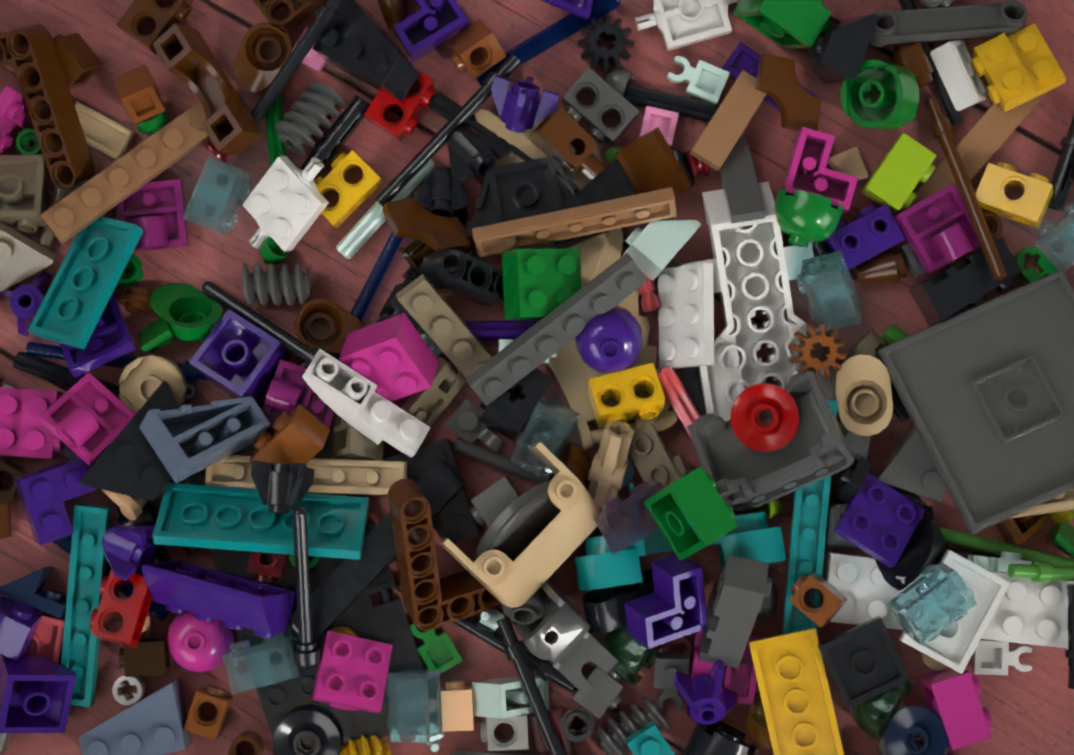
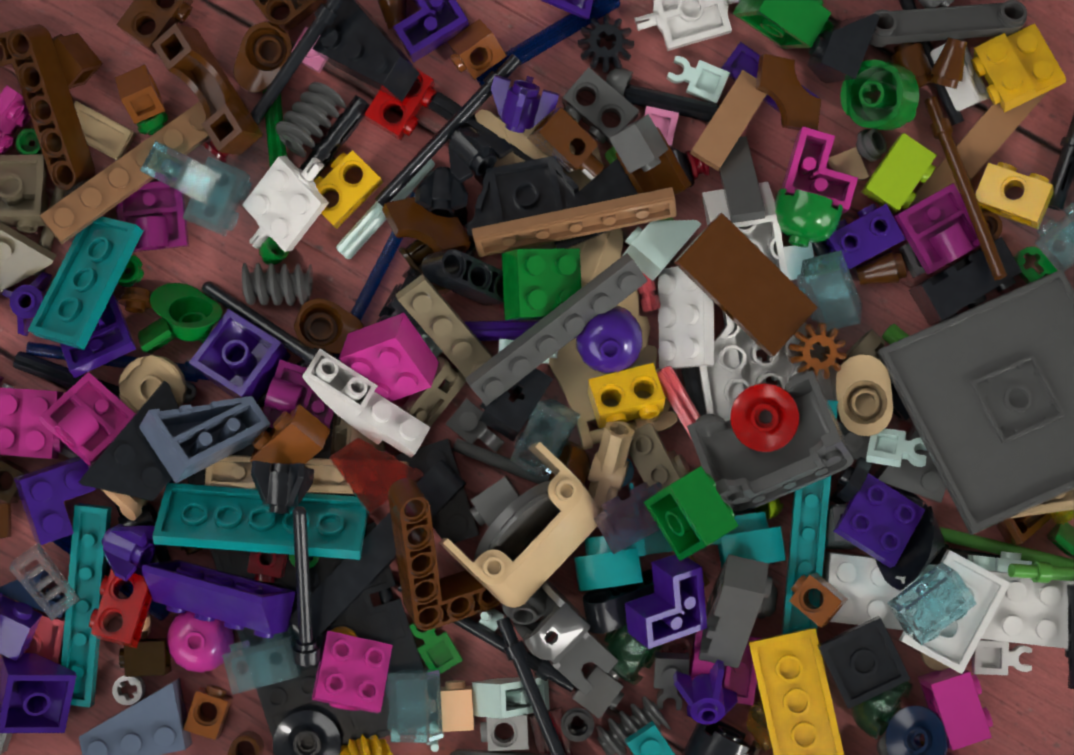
none -> clear slope [9,543,80,620]
none -> clear light blue brick [140,141,221,205]
none -> clear red wing [330,438,424,515]
none -> dark grey brick [609,114,668,174]
none -> reddish brown tile [674,213,818,357]
none -> dark grey plate [856,129,887,162]
none -> light aqua plate [866,428,927,467]
none -> reddish brown cone [930,37,967,89]

